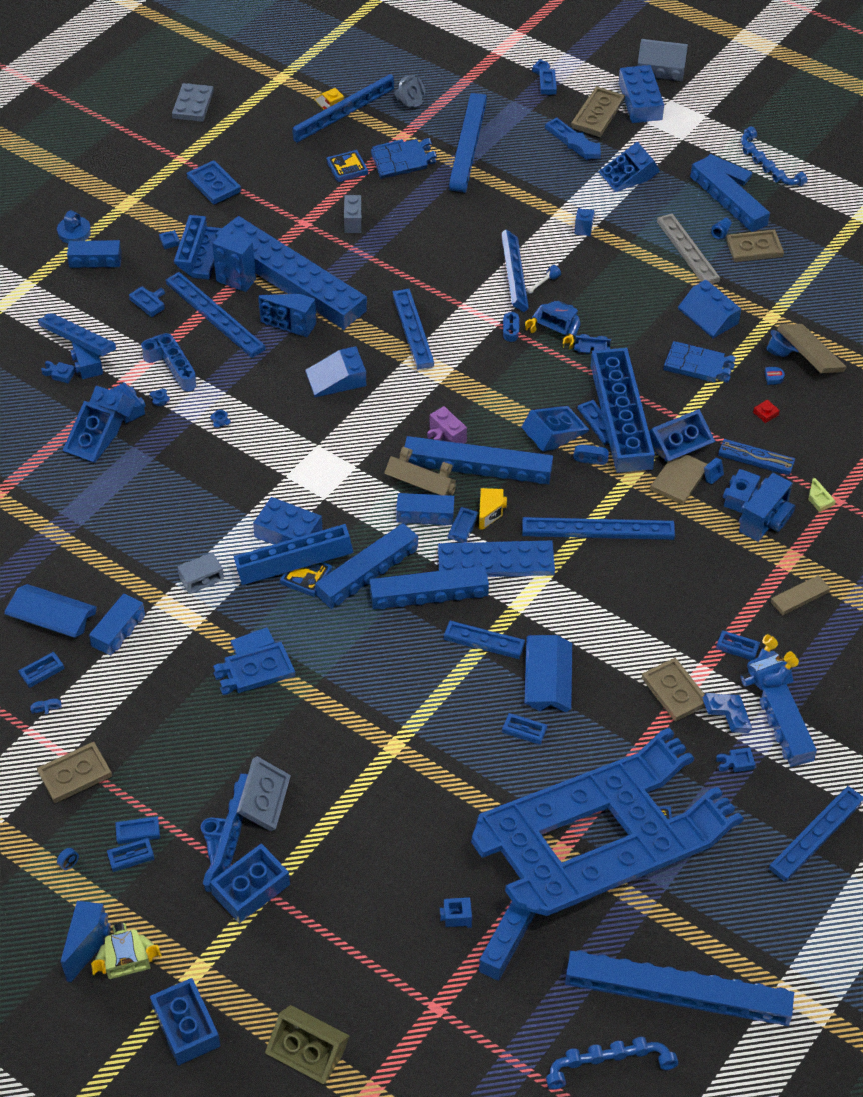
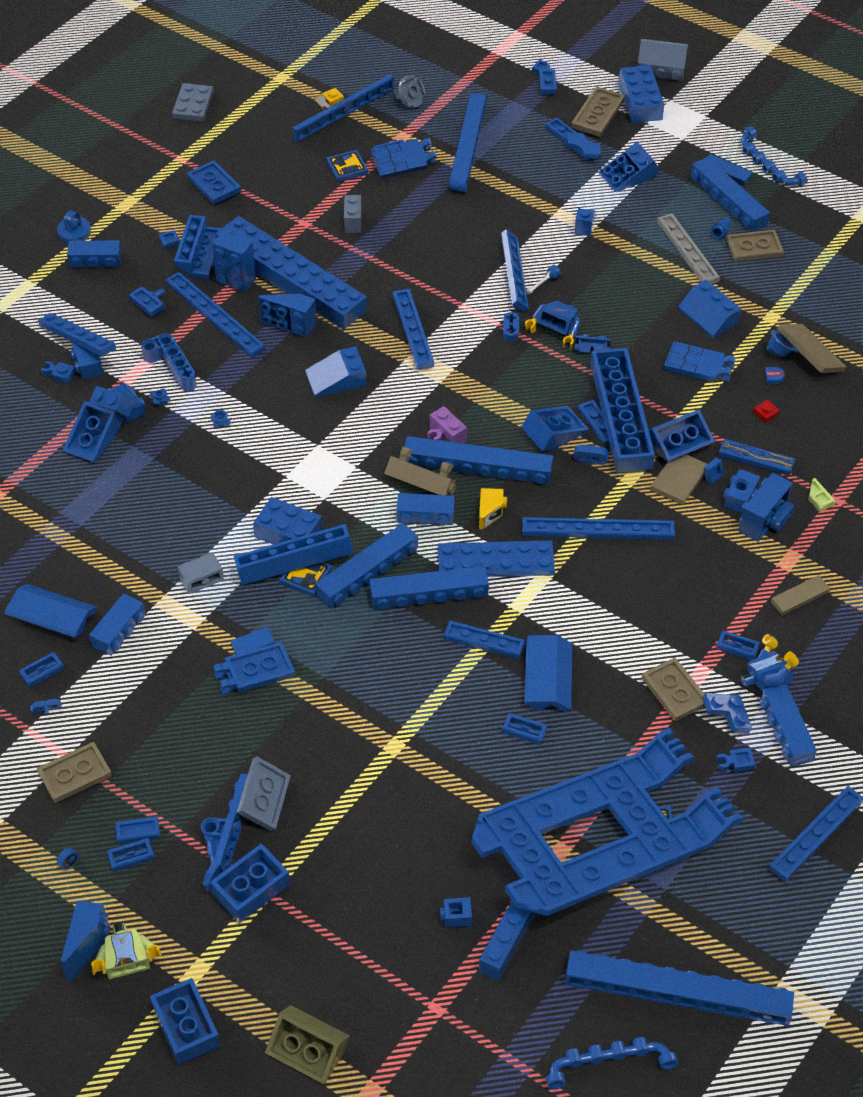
blue tile [448,507,479,543] -> none

